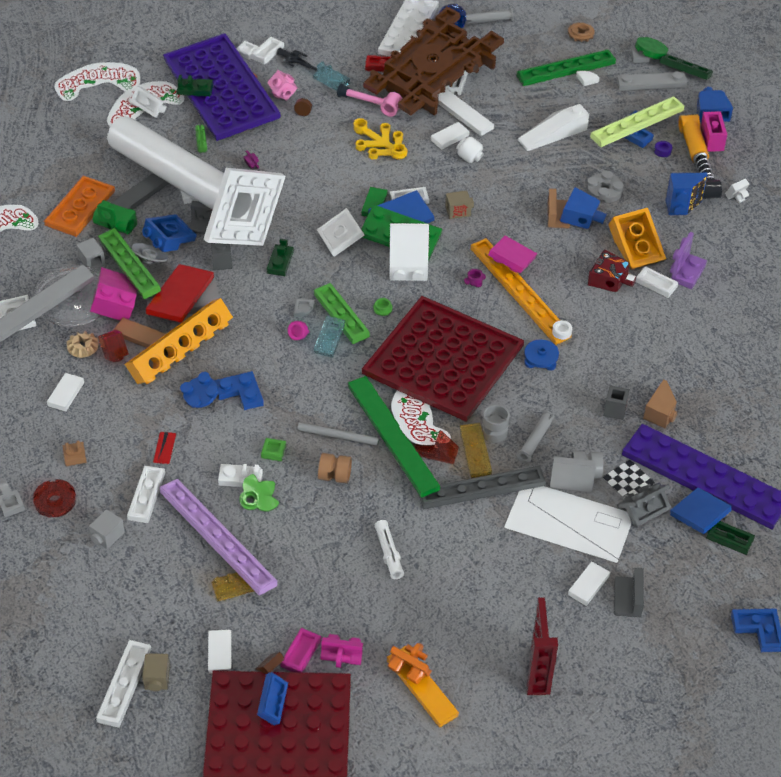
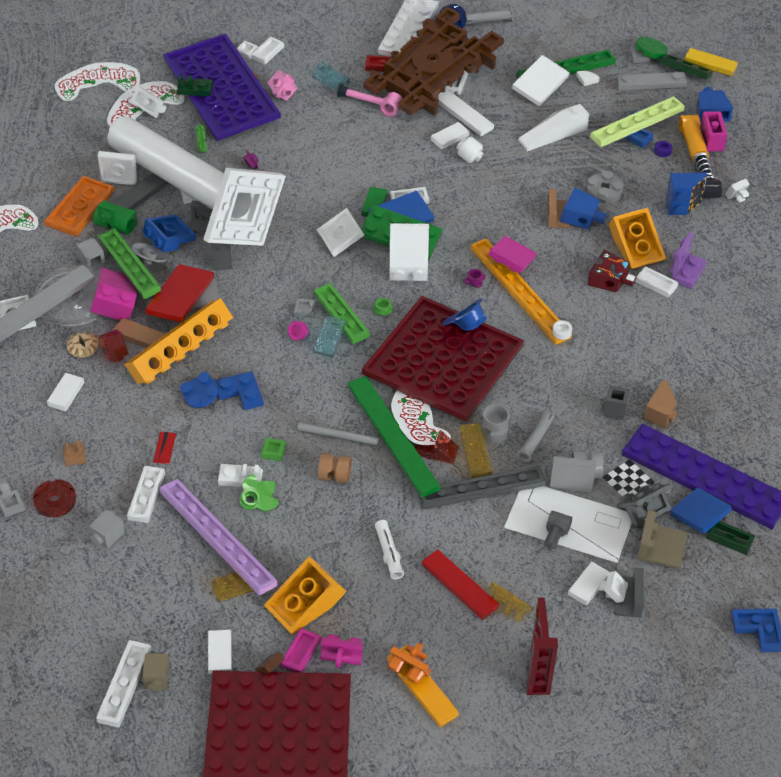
blue plate [257,672,288,726] -> none
dark green plate [267,239,294,276] -> none
black piece [277,48,319,72] -> none
reddish brown tile [294,98,312,116] -> none
yellow plant [353,118,408,160] -> none
dark tan brick [445,190,474,219] -> none
blue piece [524,339,559,371] -> none
medium nougat gear [568,23,595,42] -> none
none -> white tile [98,151,138,186]
none -> light orange slope [264,556,347,635]
none -> red tile [422,549,499,620]
none -> blue piece [442,298,487,330]
none -> clear yellow plate [488,582,534,622]
none -> white tile [512,55,570,106]
none -> dark grey axle [544,510,573,550]
none -> white tile [599,571,628,603]
none -> dark tan bracket [637,510,687,569]
none -> yellow tile [684,48,738,76]

